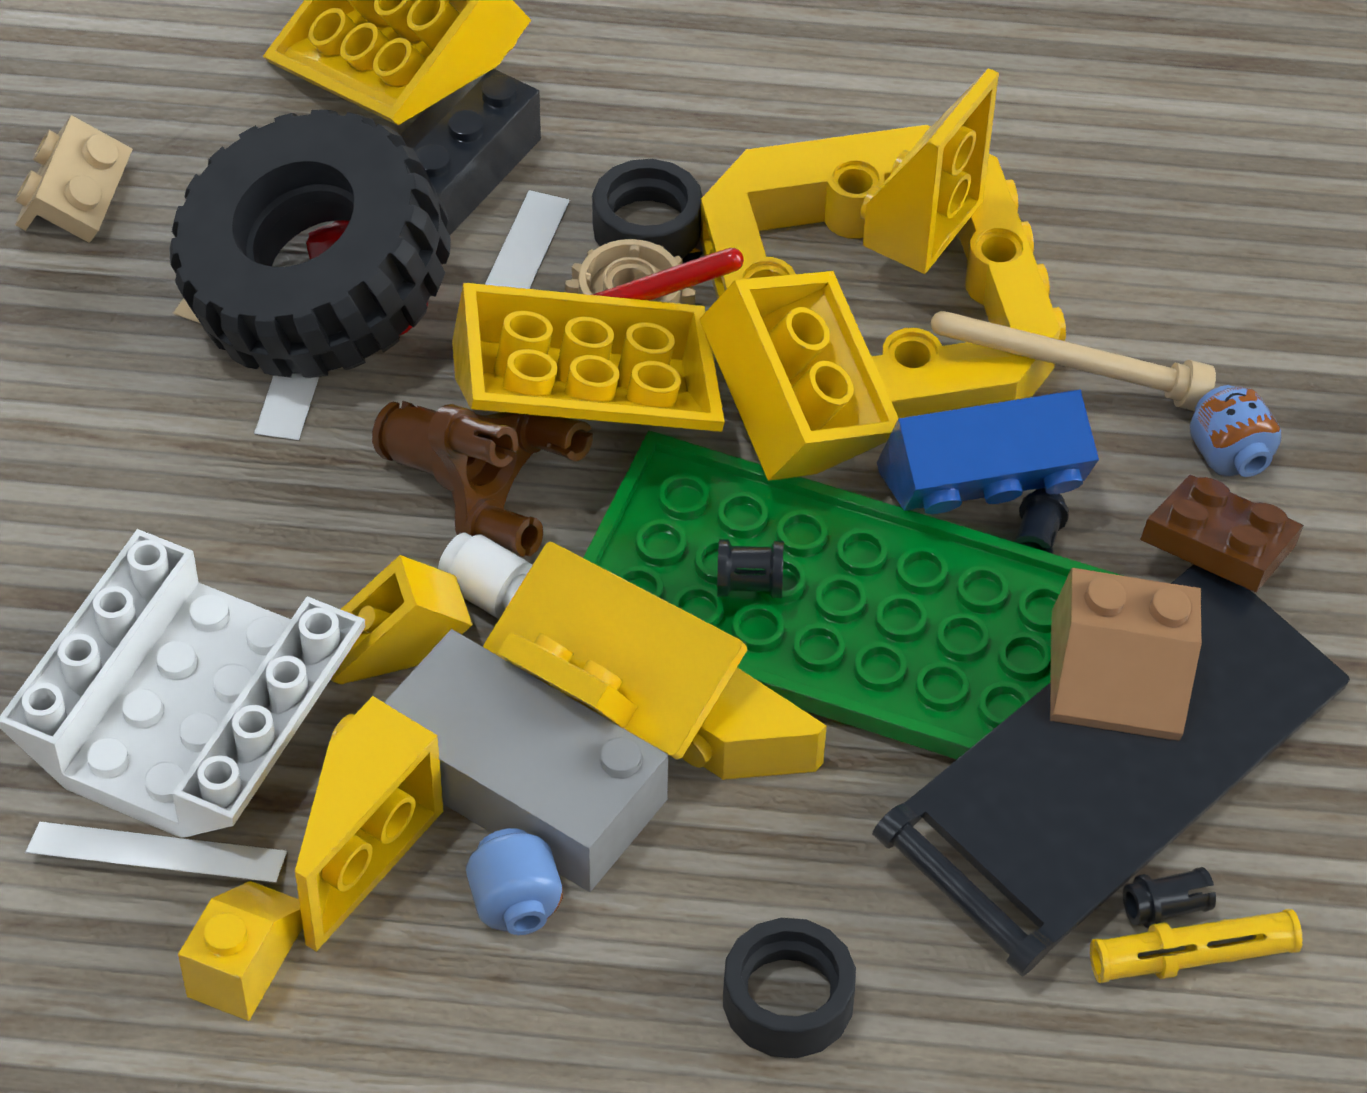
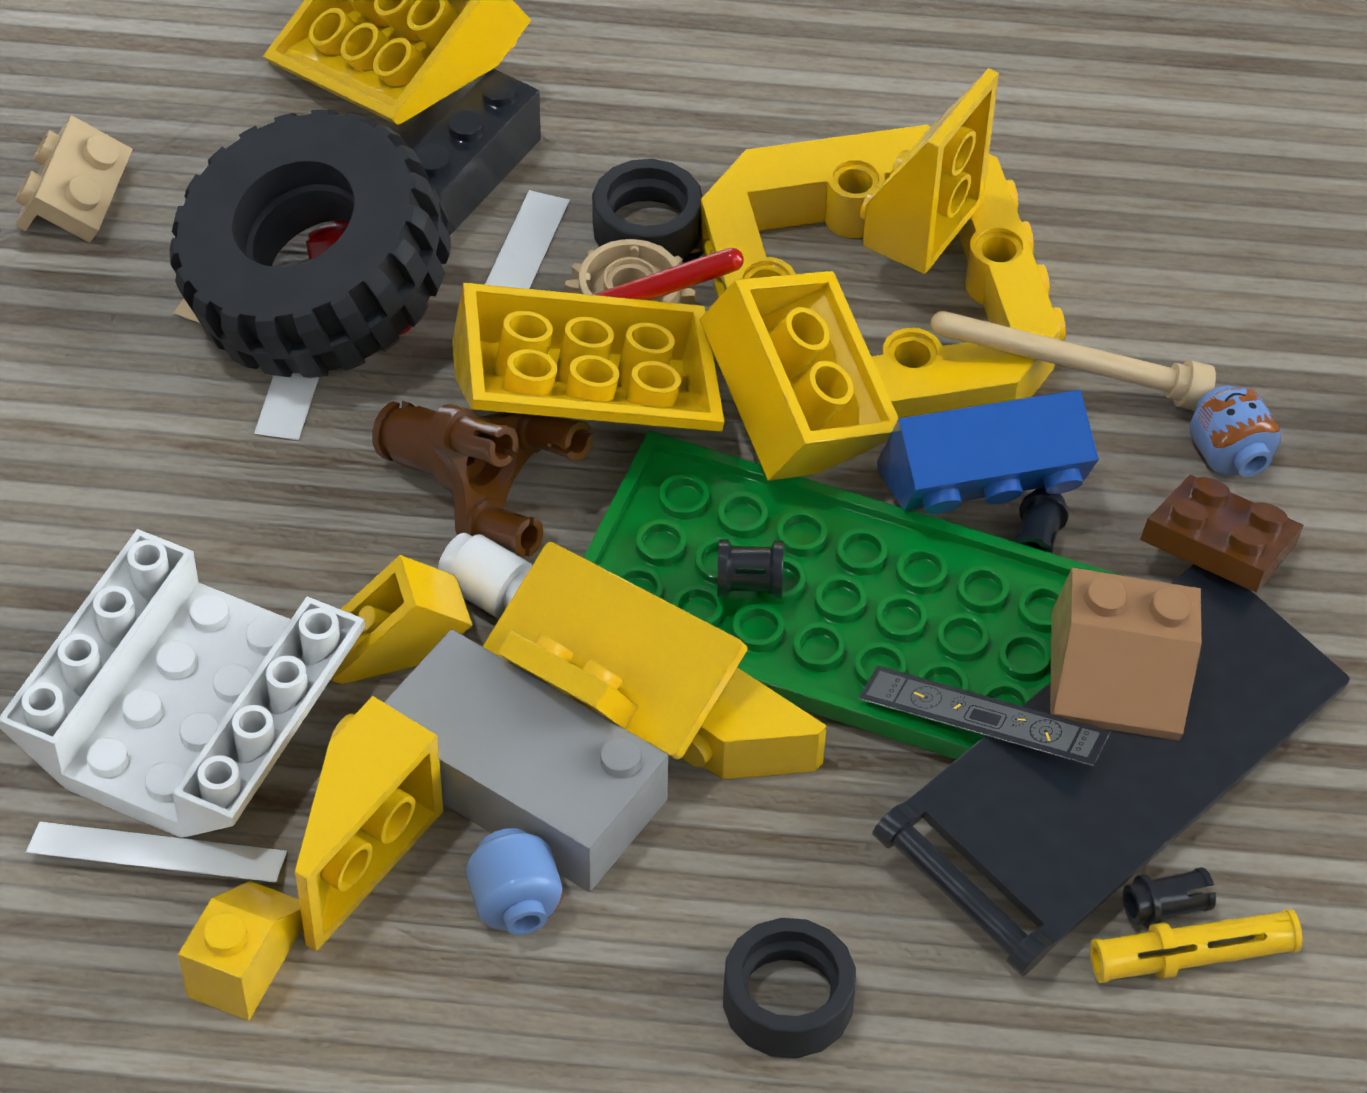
none -> sticker [858,666,1111,765]

